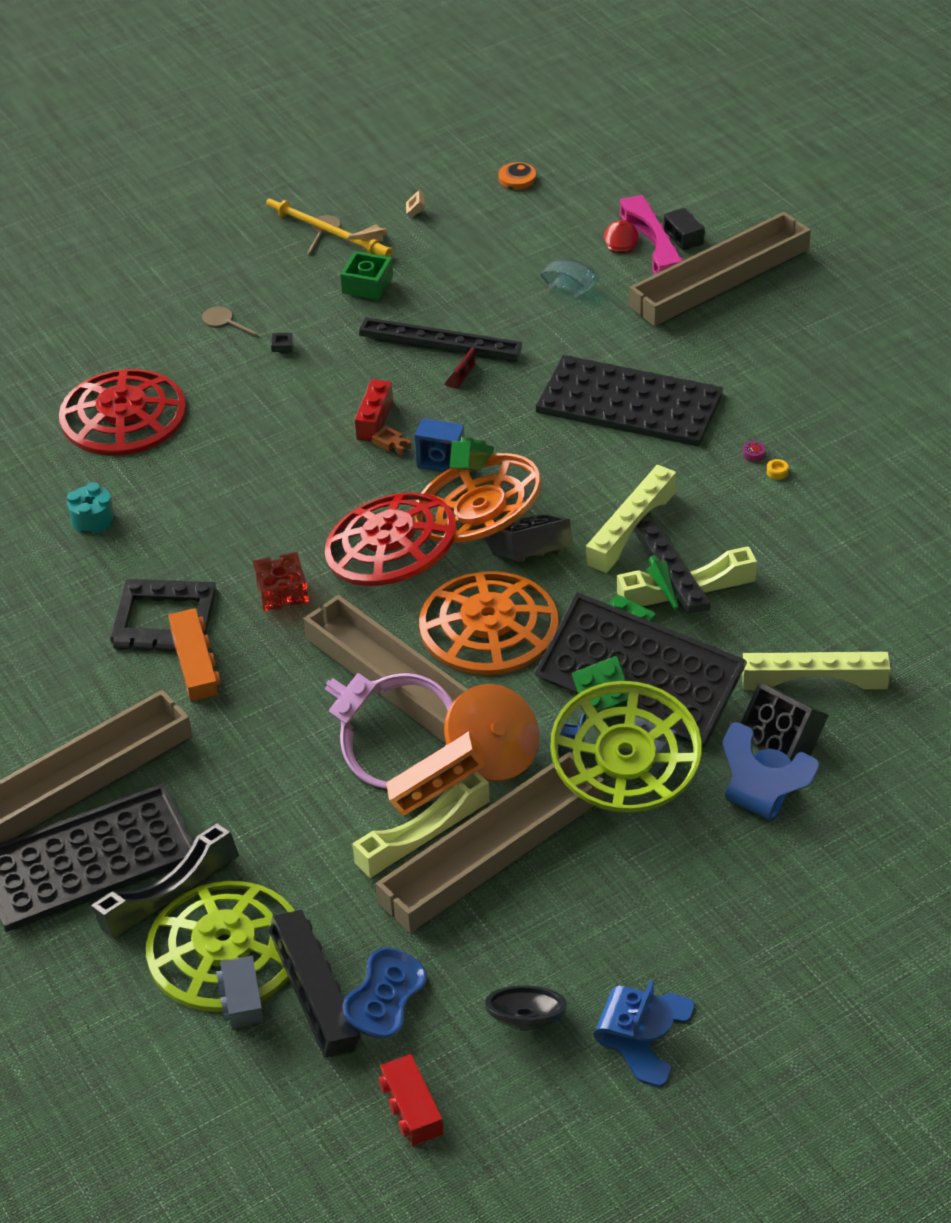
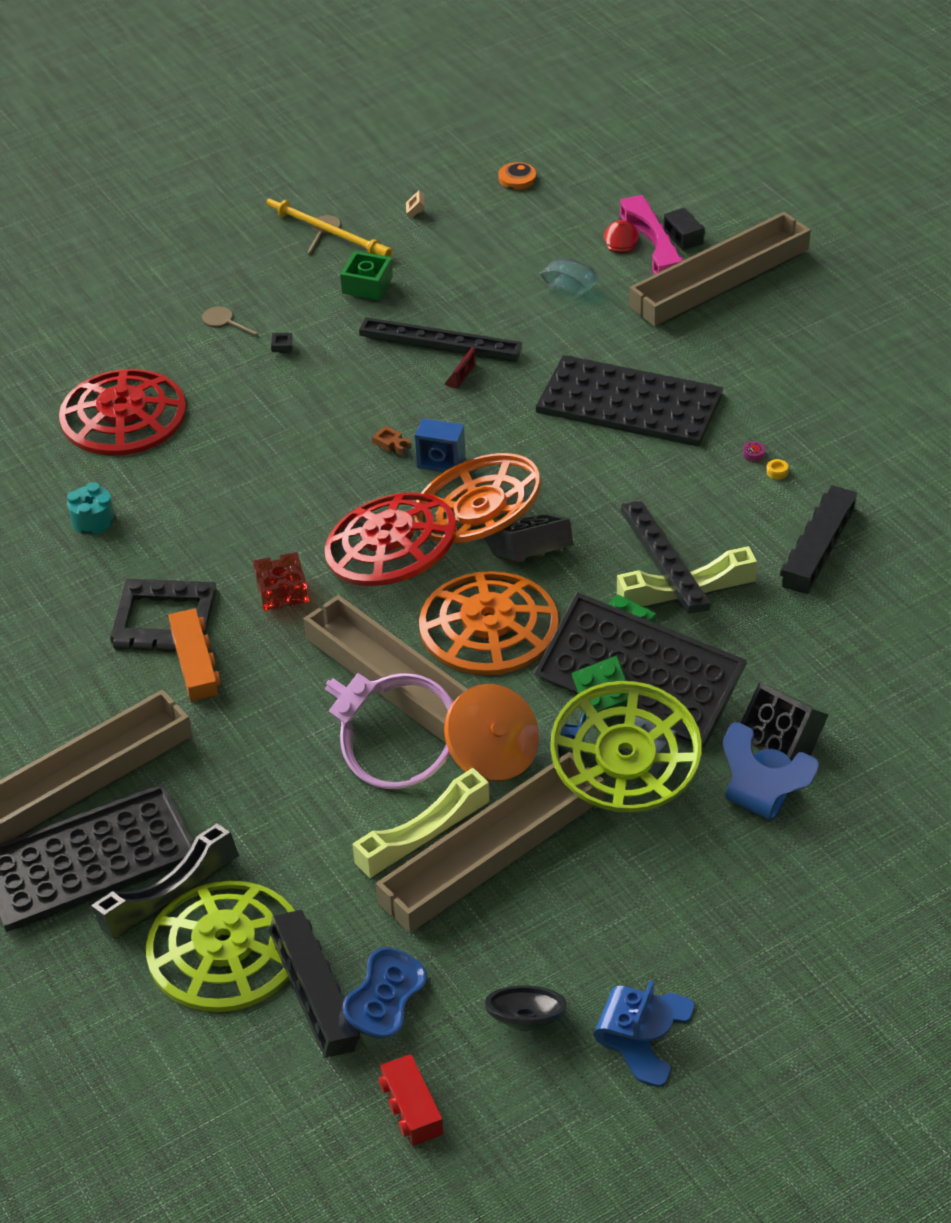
sand blue brick [216,956,263,1029] -> none
tan piece [346,224,388,241] -> none
red brick [355,379,393,441] -> none
orange brick [387,732,486,816] -> none
green slope [450,437,494,470] -> none
yellowish green arch [586,465,677,573] -> none
green piece [646,555,679,610] -> none
yellowish green arch [742,652,890,690] -> none
none -> black brick [780,485,857,594]

